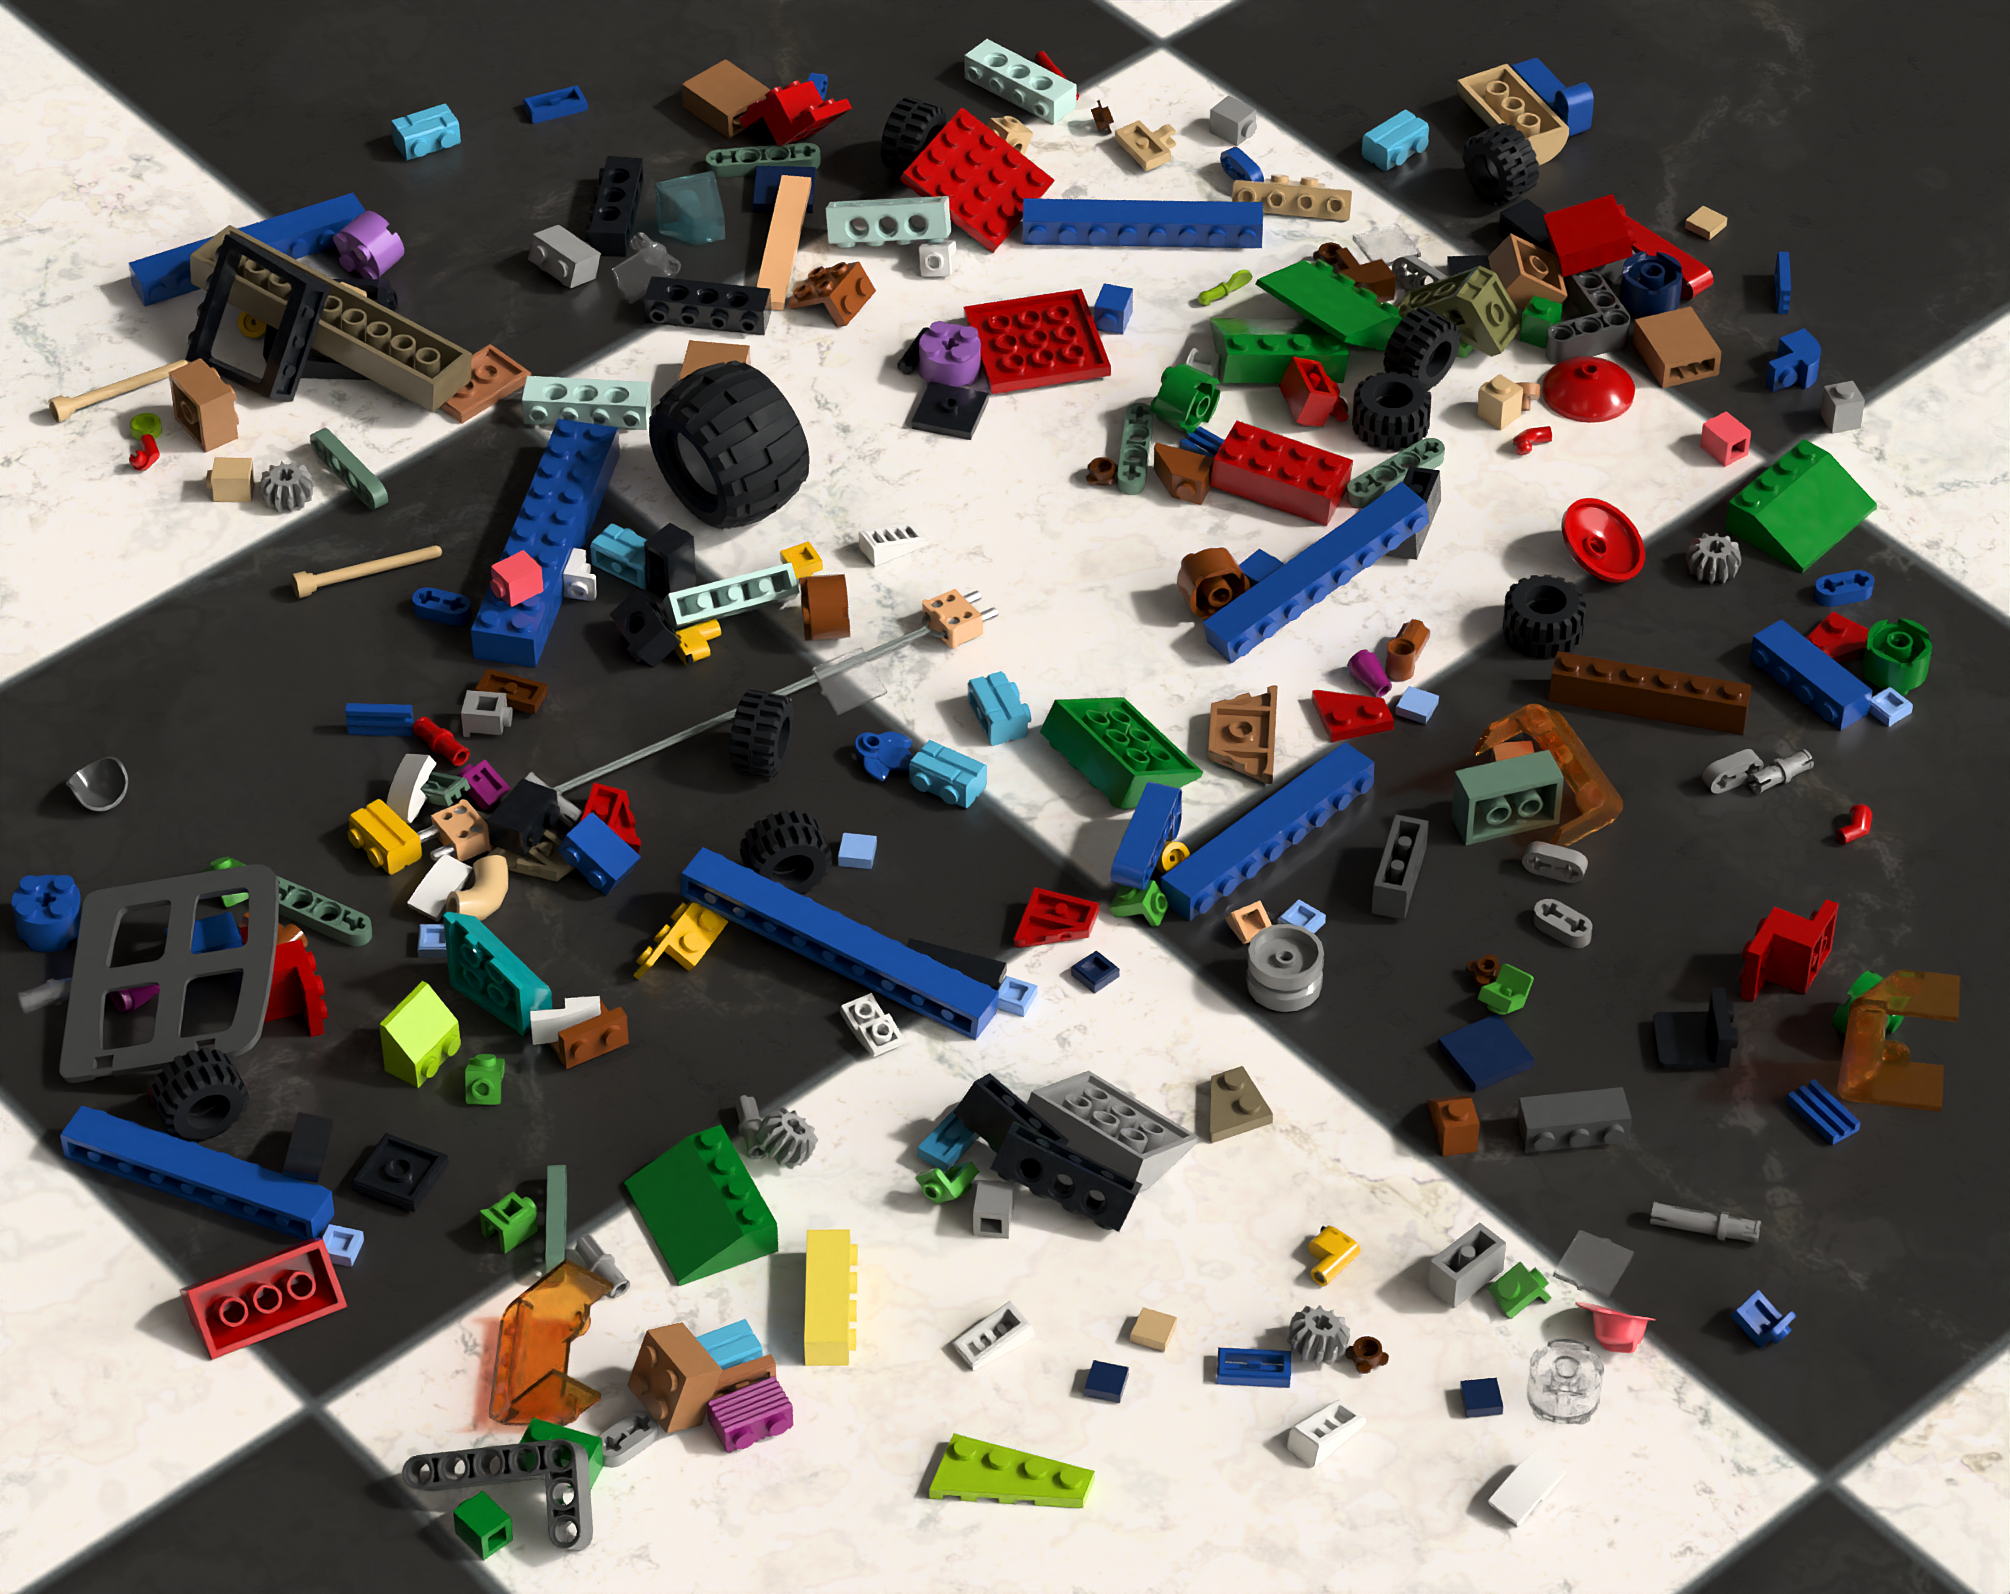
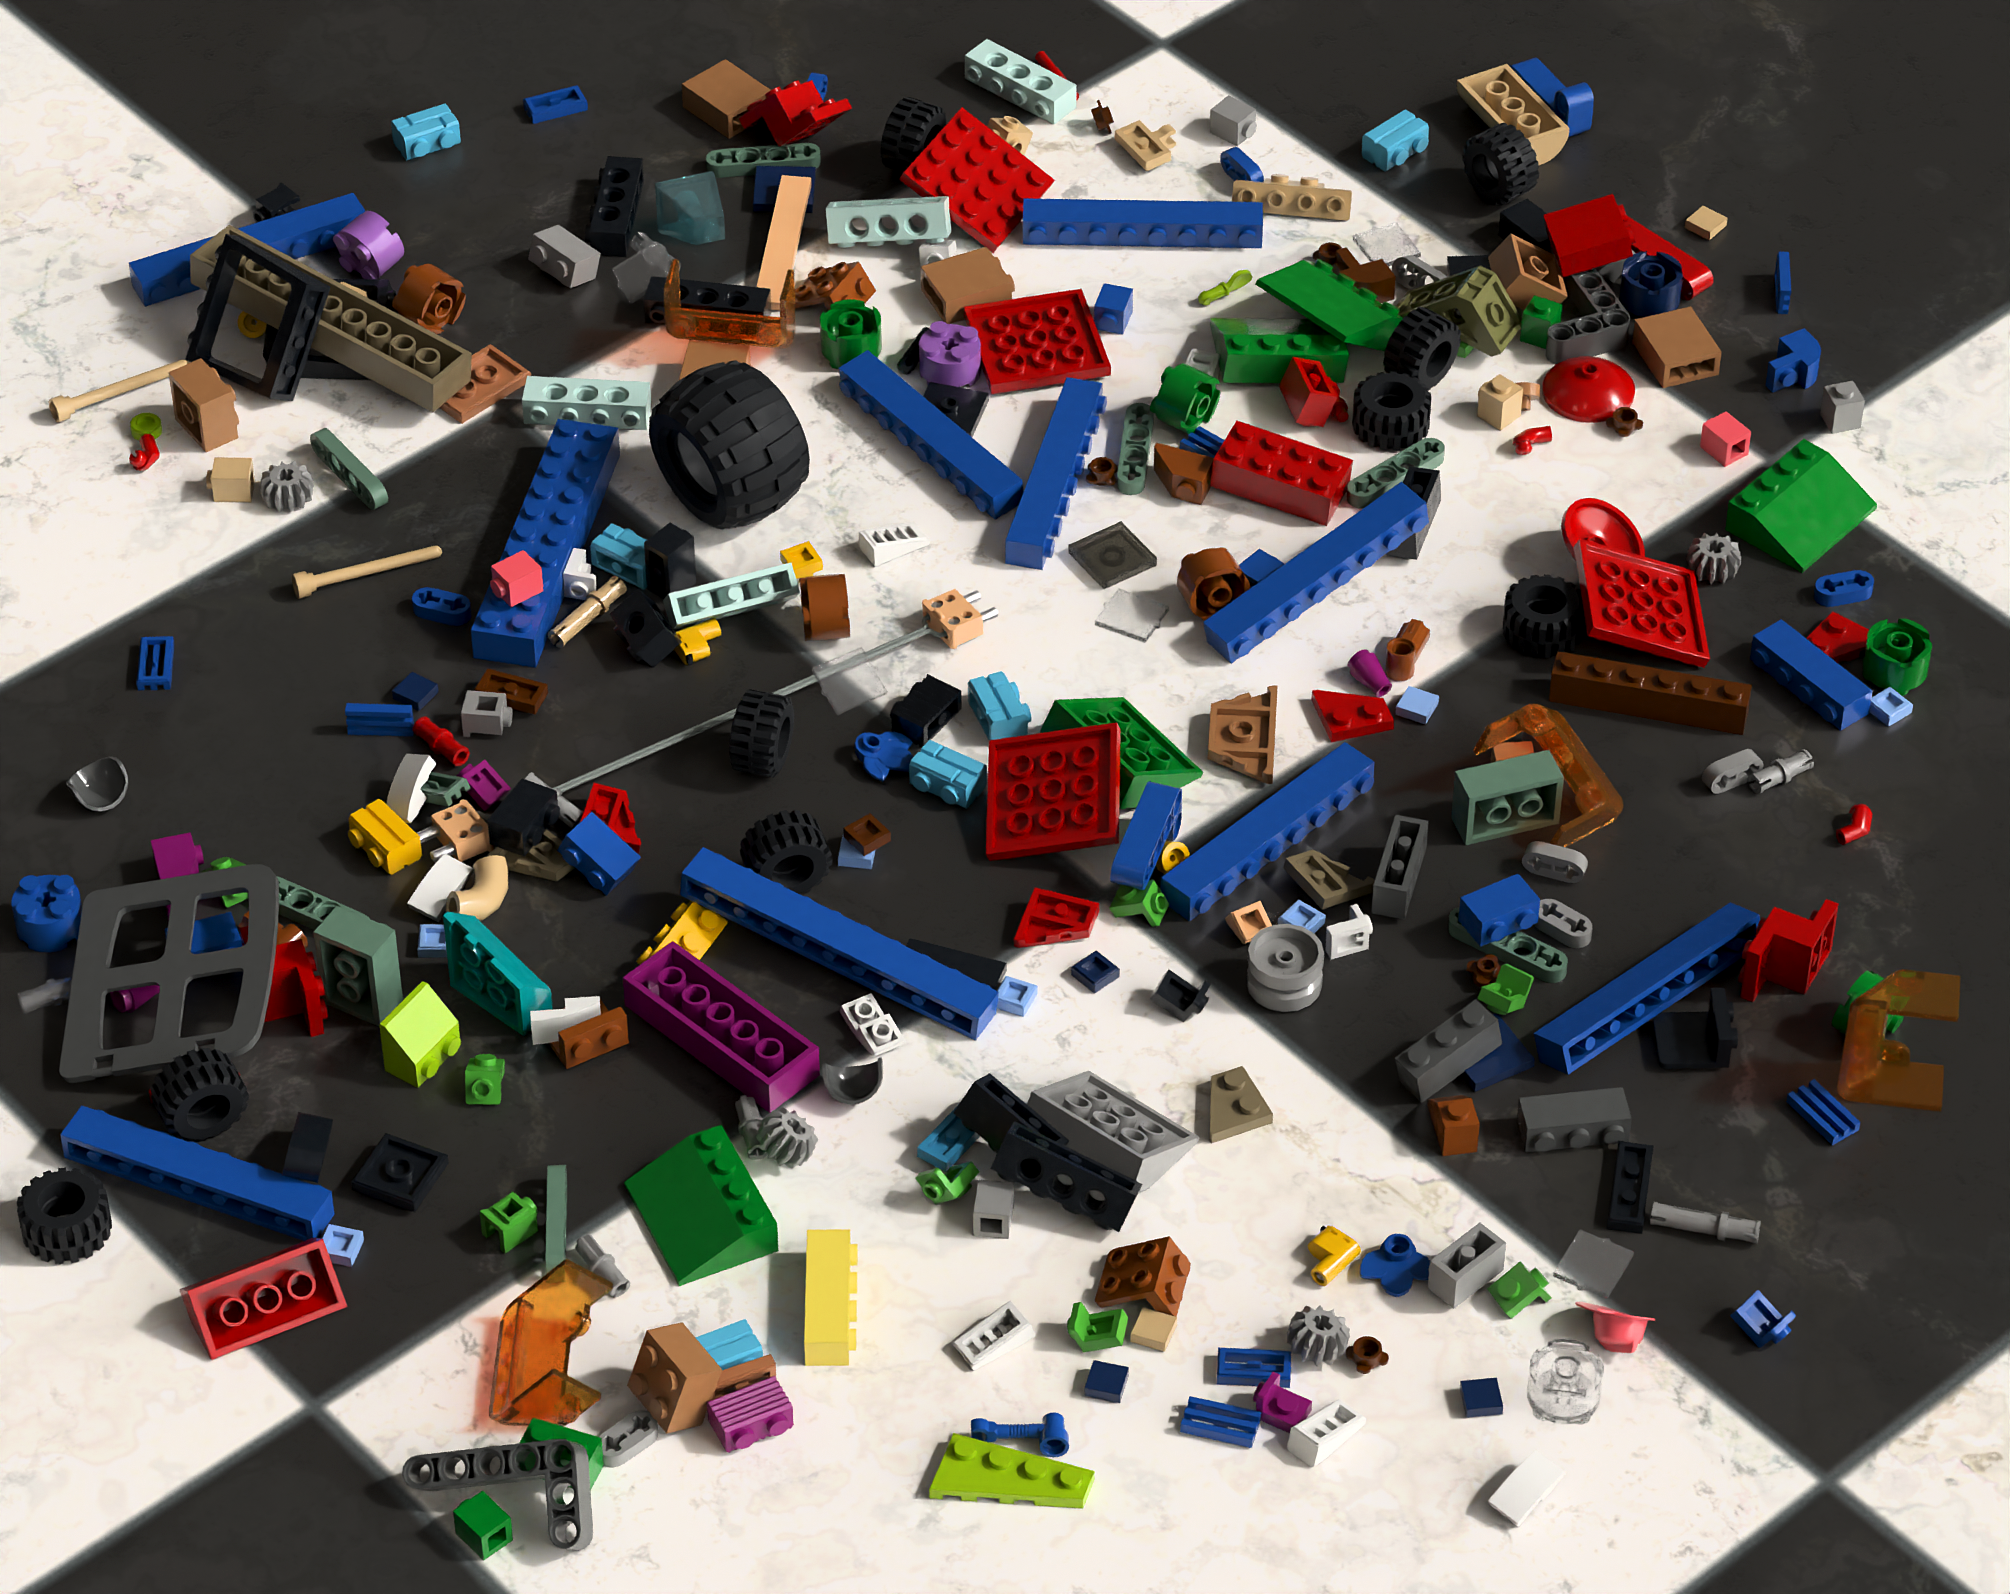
none -> black tyre [17,1167,112,1264]
none -> blue tile [137,636,174,691]
none -> magenta slope [151,832,204,921]
none -> black window [253,182,300,223]
none -> sand green brick [313,906,403,1027]
none -> dark orange brick [392,264,466,334]
none -> dark blue tile [392,672,439,711]
none -> tan pin [548,576,627,648]
none -> magenta brick [623,941,820,1113]
none -> clear orange windscreen [664,259,796,349]
none -> green brick [820,299,882,369]
none -> dark grey helmet [822,1058,883,1104]
none -> blue brick [839,350,1024,520]
none -> reddish brown plate [843,813,891,856]
none -> black brick [890,674,962,748]
none -> medium nougat brick [921,246,1015,324]
none -> blue brick [971,1412,1069,1457]
none -> red plate [986,722,1121,861]
none -> blue brick [1005,377,1107,570]
none -> bright green bracket [1067,1302,1128,1352]
none -> clear smoke tile [1068,521,1157,589]
none -> clear piece [1095,588,1169,643]
none -> dark orange bracket [1095,1236,1191,1317]
none -> black bracket [1150,969,1211,1022]
none -> blue tile [1180,1396,1261,1448]
none -> magenta bracket [1253,1372,1312,1433]
none -> dark tan wing [1284,849,1375,909]
none -> white bracket [1325,904,1373,960]
none -> blue plate [1360,1234,1430,1297]
none -> dark grey brick [1395,999,1502,1103]
none -> sand green beam [1448,907,1568,983]
none -> blue brick [1458,874,1540,947]
none -> blue brick [1534,902,1760,1075]
none -> red plate [1574,538,1710,668]
none -> reddish brown plate [1606,407,1643,437]
none -> black tile [1607,1141,1654,1234]

